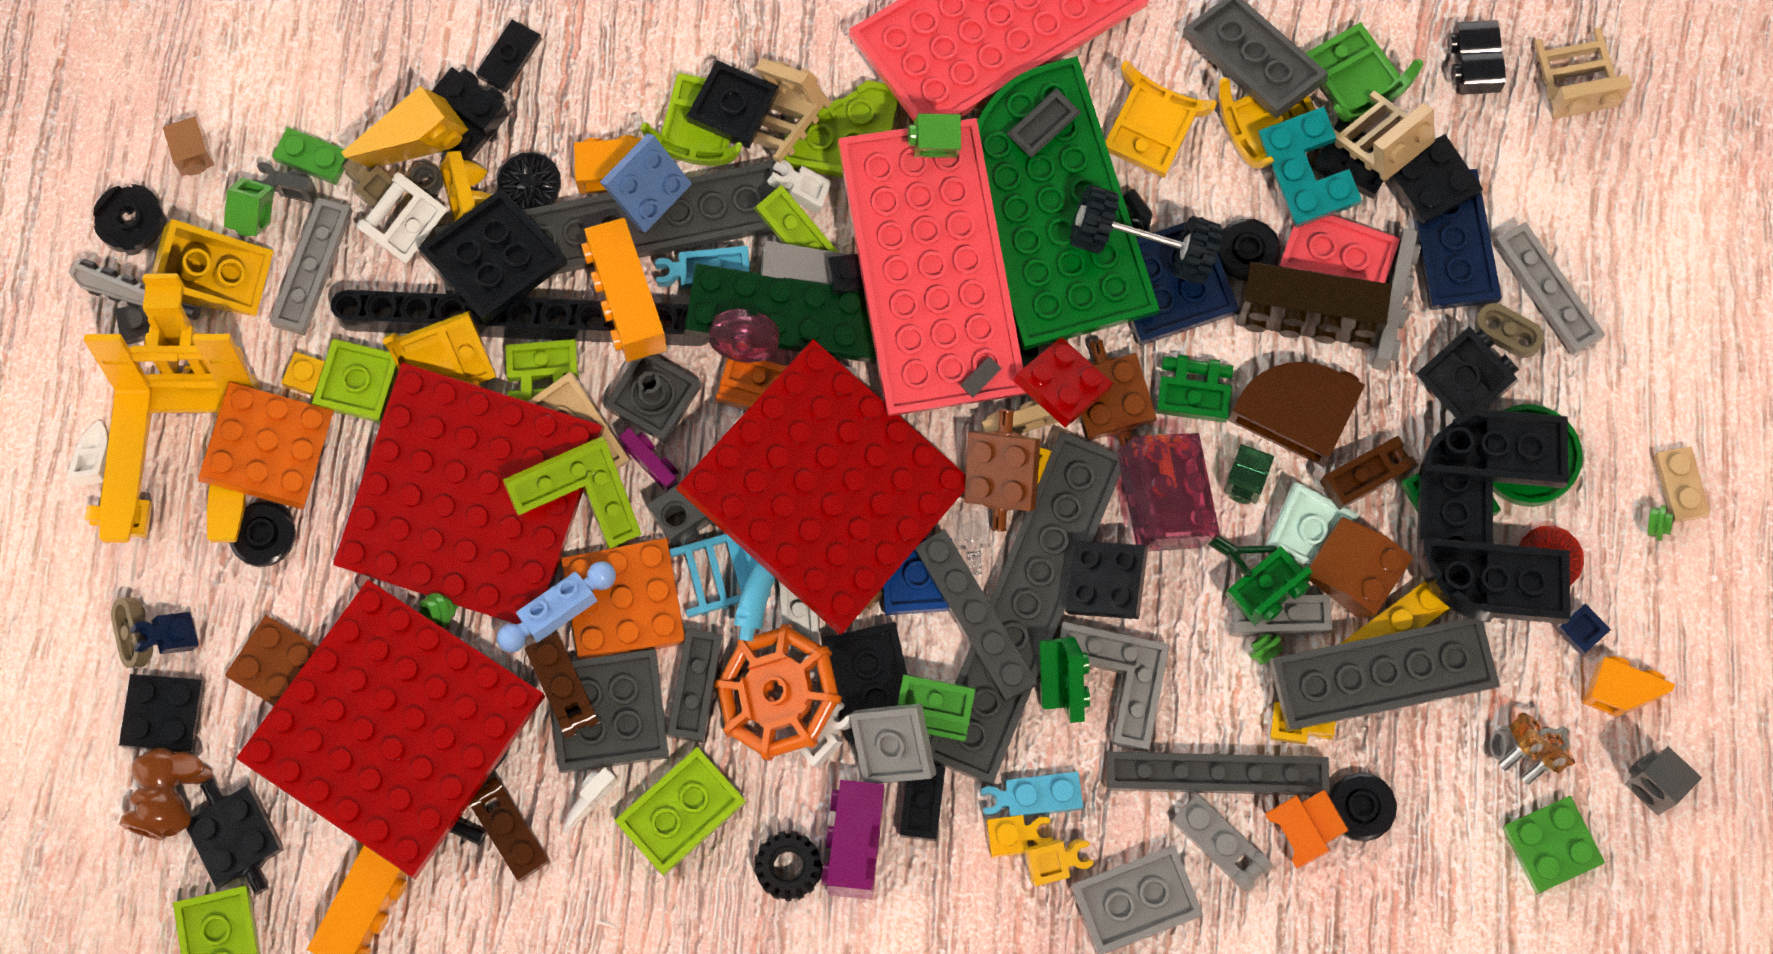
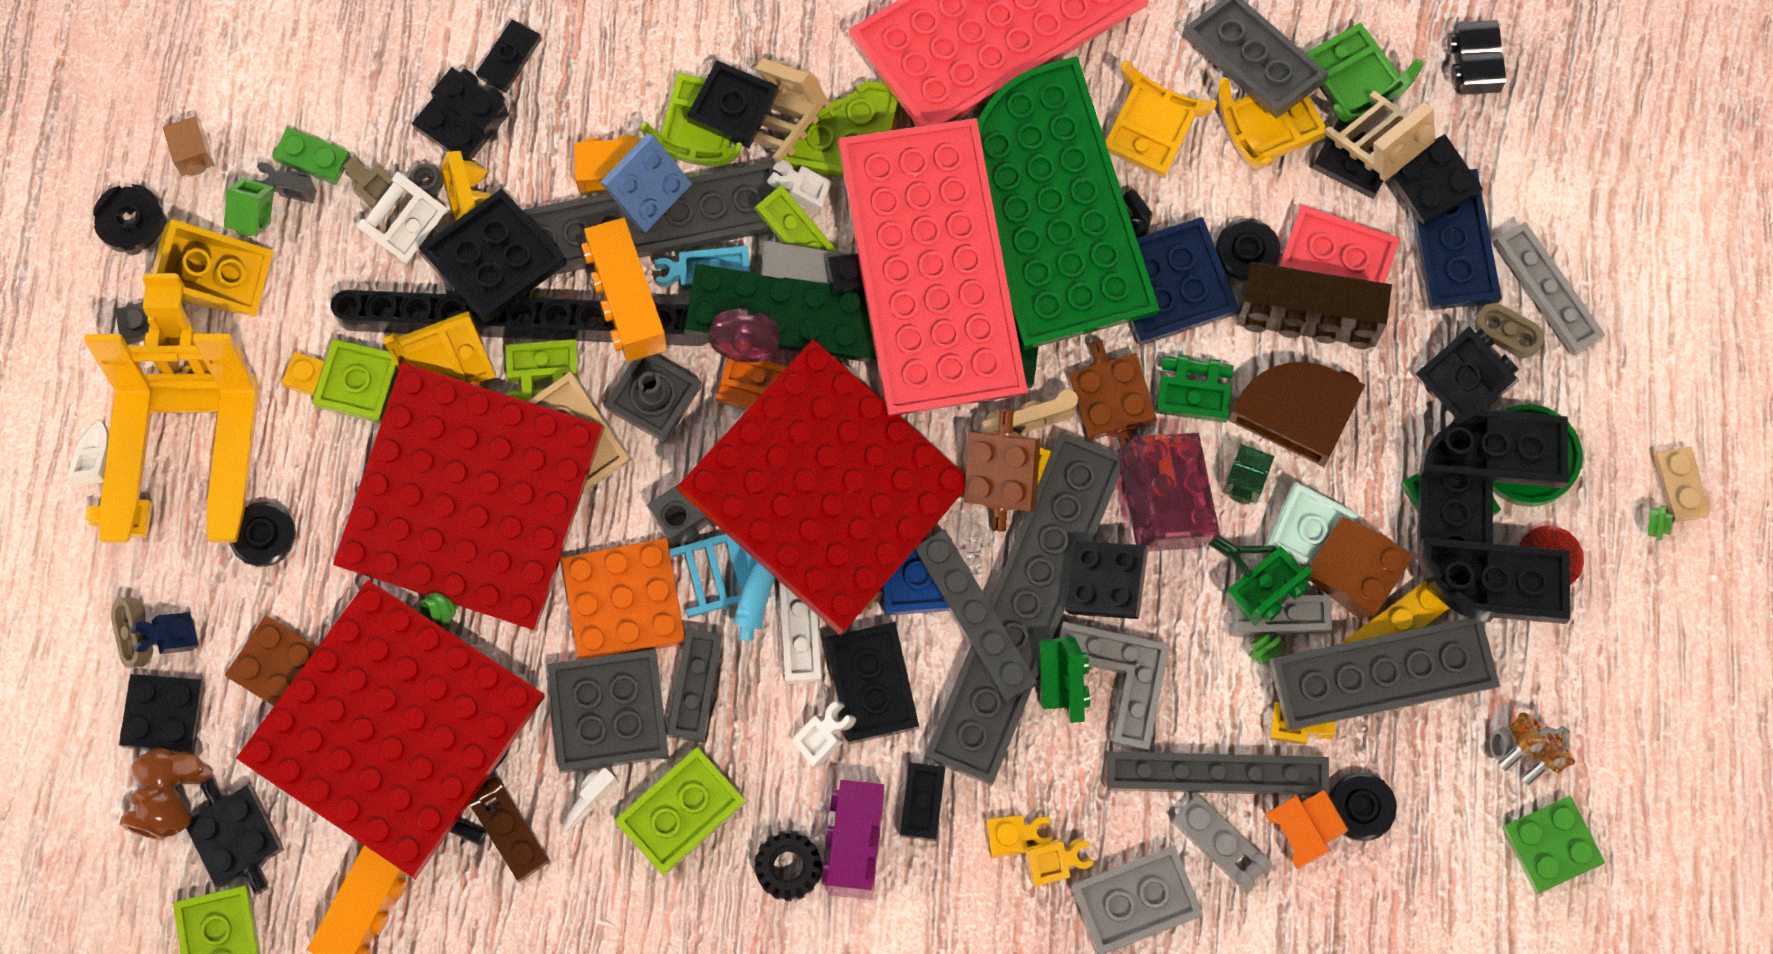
light grey sword [68,259,201,320] -> none
orange plate [198,382,334,510] -> none
light grey plate [270,197,353,336] -> none
yellow slope [341,86,469,169] -> none
black wheel [497,152,561,210] -> none
light blue plate [497,561,616,653] -> none
lime plate [503,436,642,549] -> none
reddish brown plate [524,633,600,739] -> none
magenta plate [618,428,679,492] -> none
orange plate [714,623,842,761] -> none
light grey plate [849,703,936,784] -> none
bright green plate [897,674,976,741] -> none
bright green brick [908,113,961,158] -> none
dark grey piece [960,356,1002,398] -> none
medium azure plate [981,772,1083,817] -> none
dark grey tile [1007,88,1081,158] -> none
red plate [1013,338,1113,428] -> none
black axle [1070,185,1222,285] -> none
teal plate [1258,107,1362,228] -> none
reddish brown plate [1320,436,1419,510] -> none
light grey plate [1371,228,1421,371] -> none
tan plate [1534,27,1632,119] -> none
dark blue plate [1557,603,1611,656] -> none
light orange slope [1582,656,1675,717] -> none
dark grey brick [1624,746,1702,816] -> none

